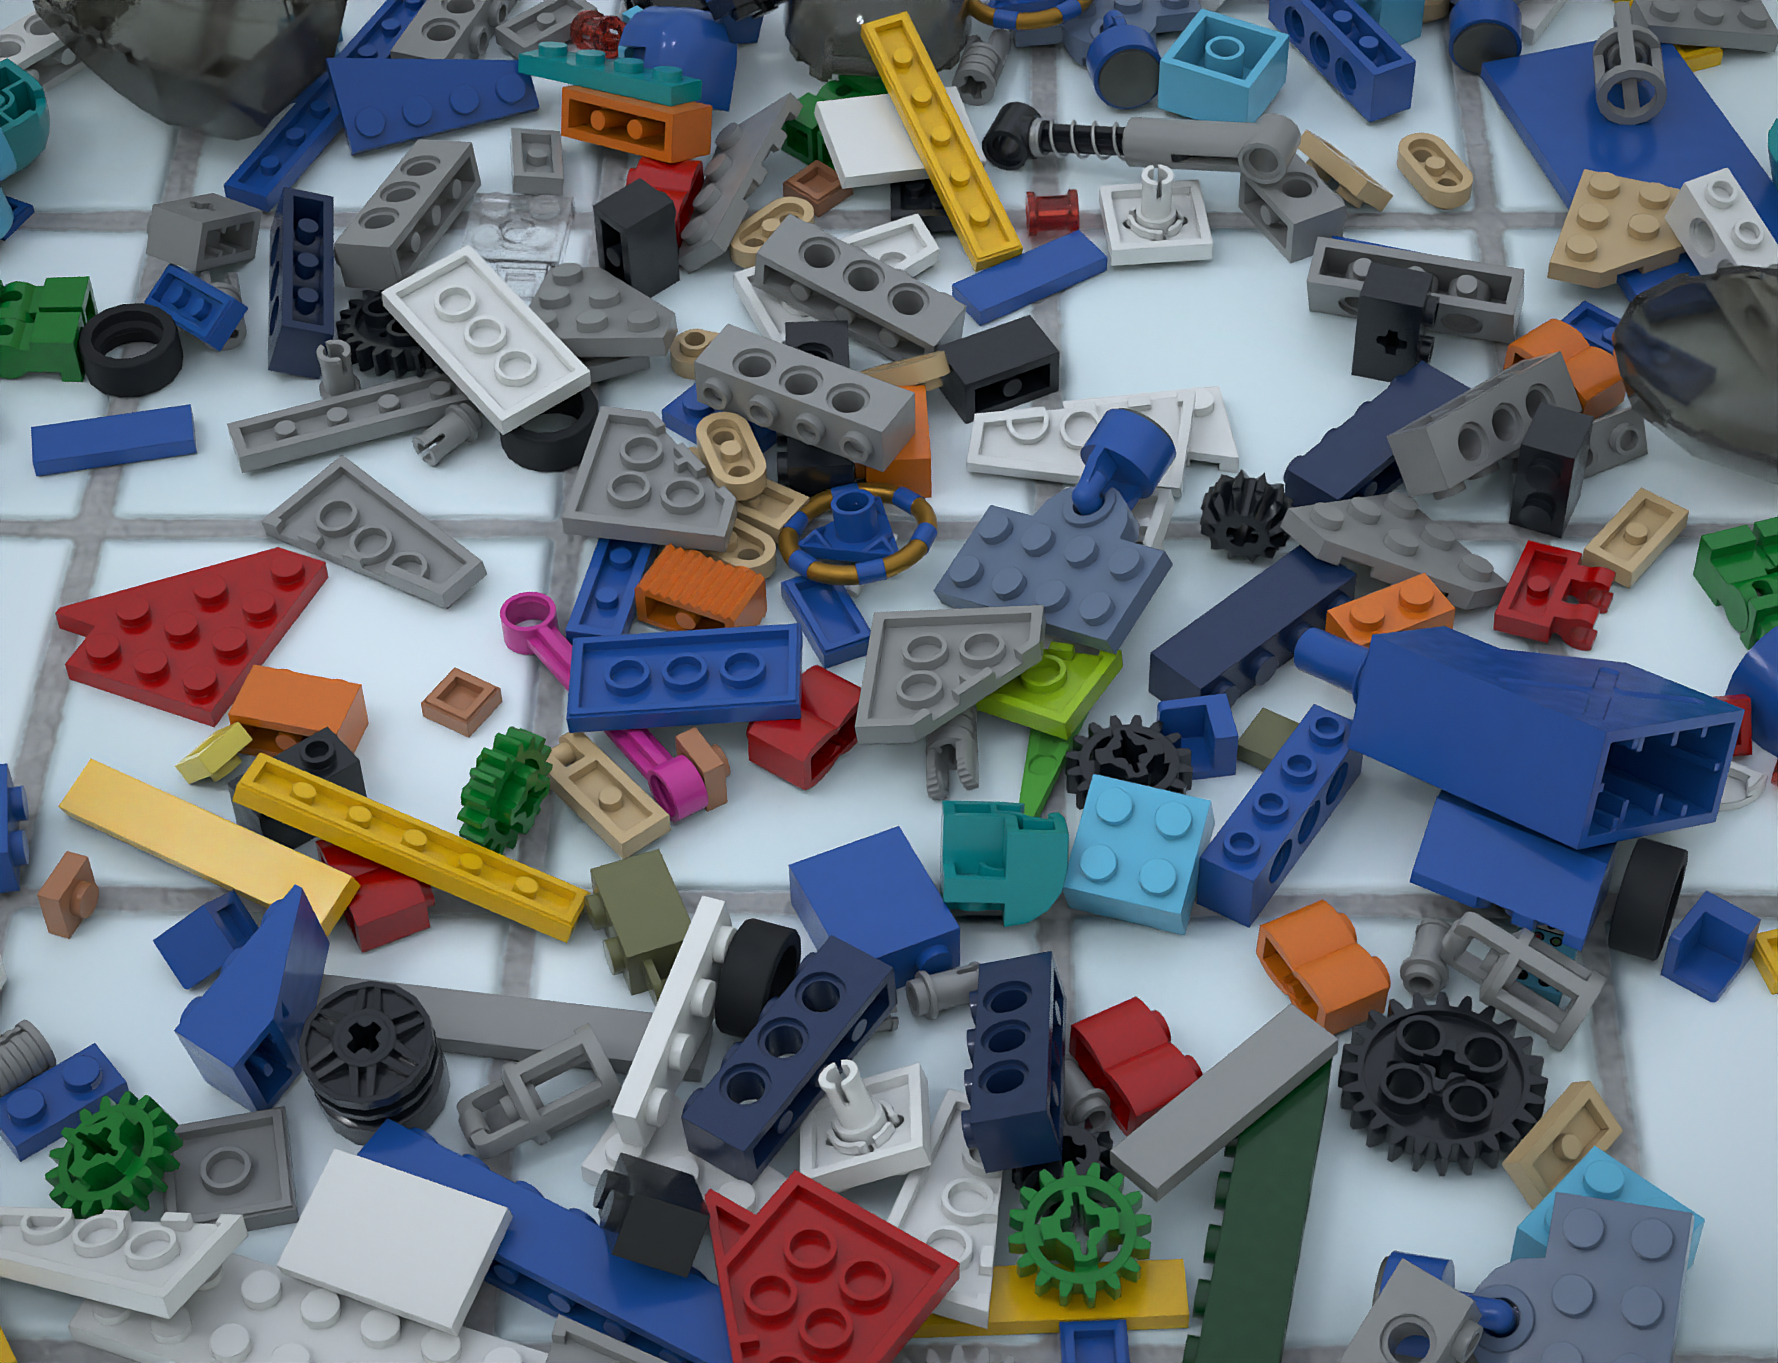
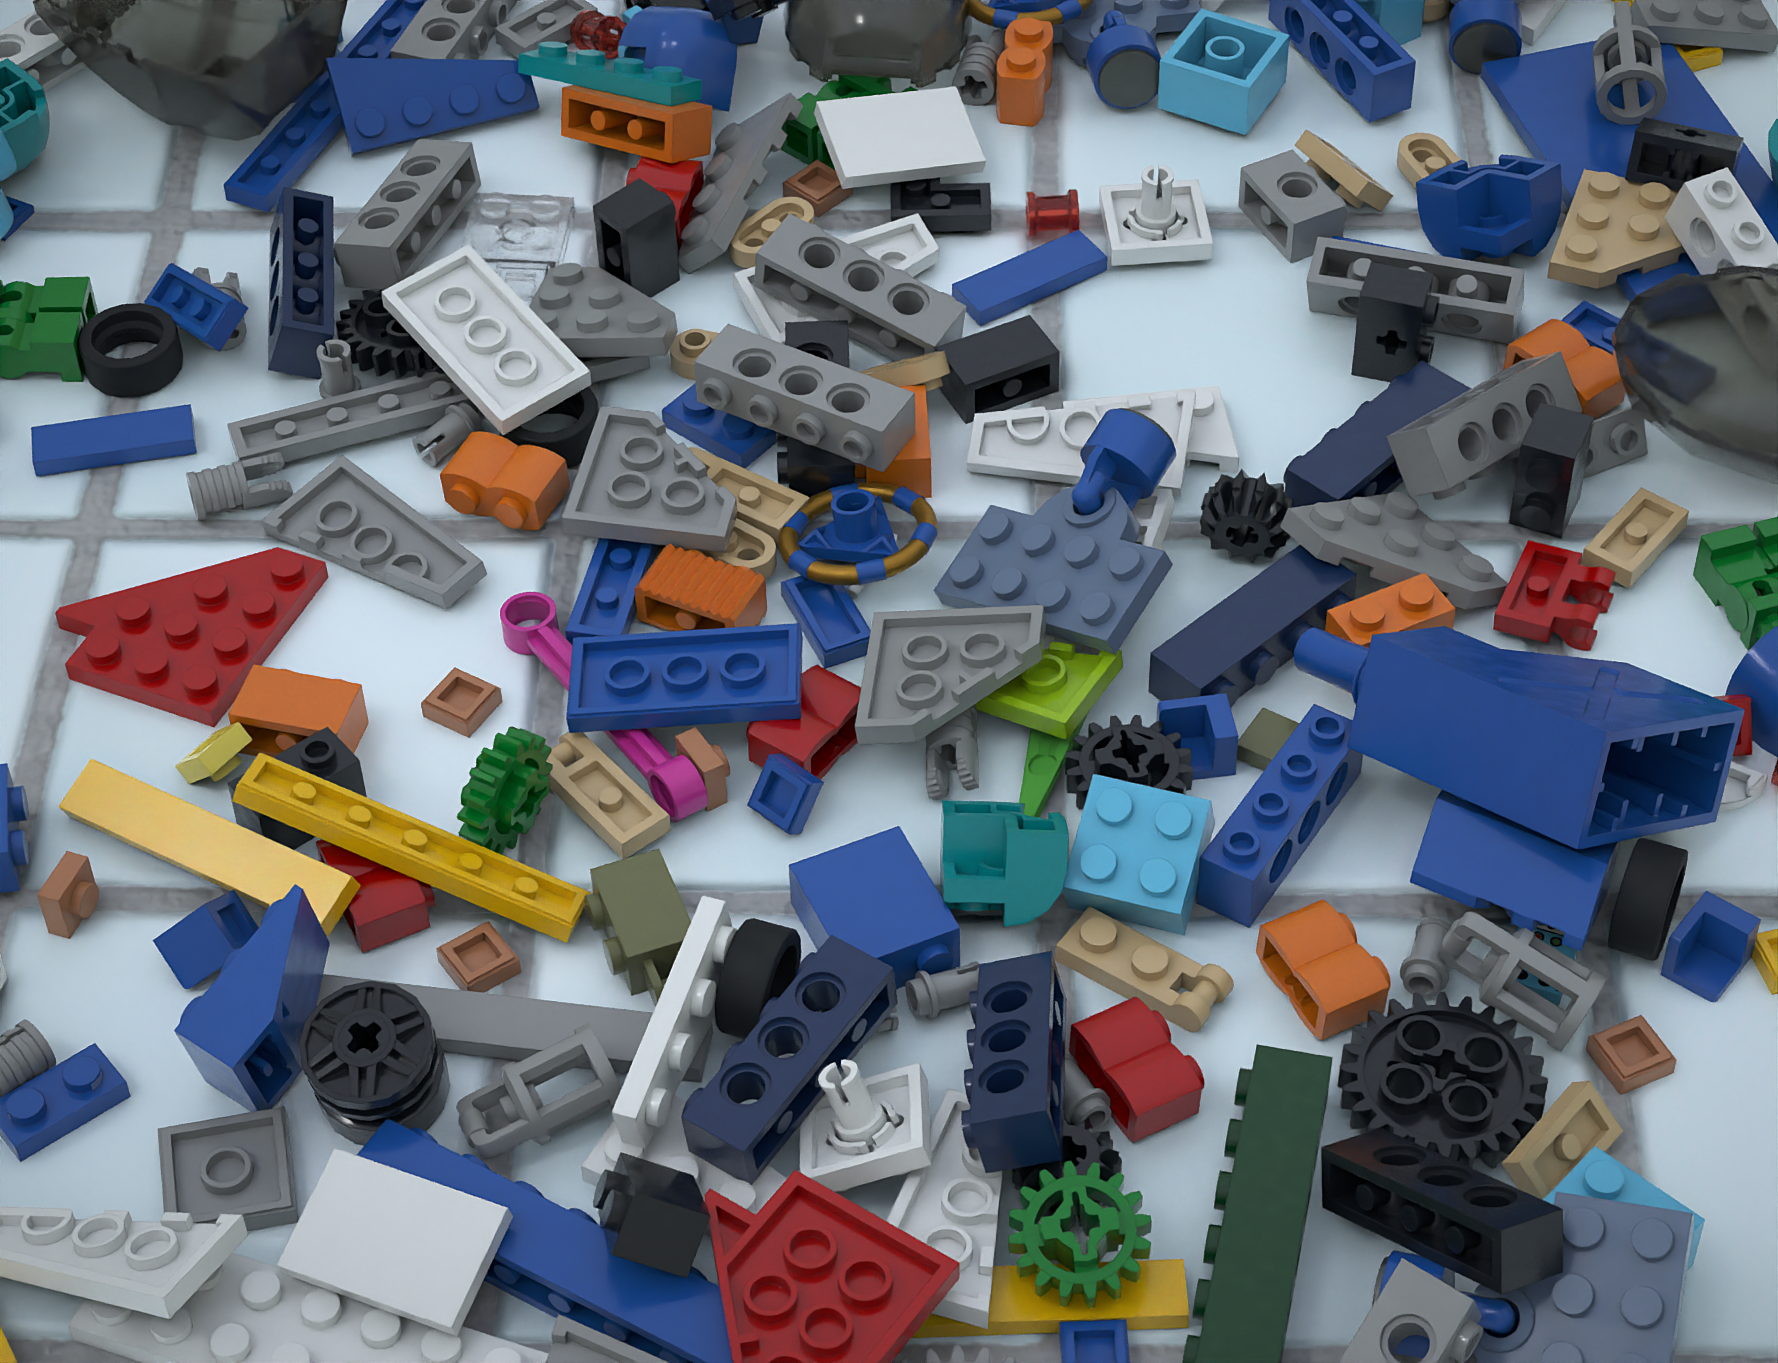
green gear [45,1091,183,1219] -> none
light grey brick [146,193,262,272] -> none
light grey plate [510,128,564,198] -> none
tan plate [696,412,767,501] -> none
yellow tile [860,11,1023,272] -> none
light grey piece [982,101,1301,184] -> none
light grey tile [1110,1004,1338,1202] -> none
none -> light grey hinge [186,452,293,520]
none -> nougat tile [436,921,522,993]
none -> orange brick [440,431,570,531]
none -> blue tile [747,753,824,835]
none -> orange brick [996,18,1053,127]
none -> tan plate [1055,906,1234,1032]
none -> black brick [1321,1128,1563,1295]
none -> blue brick [1416,154,1562,261]
none -> nougat tile [1586,1015,1677,1095]
none -> black brick [1625,117,1744,191]

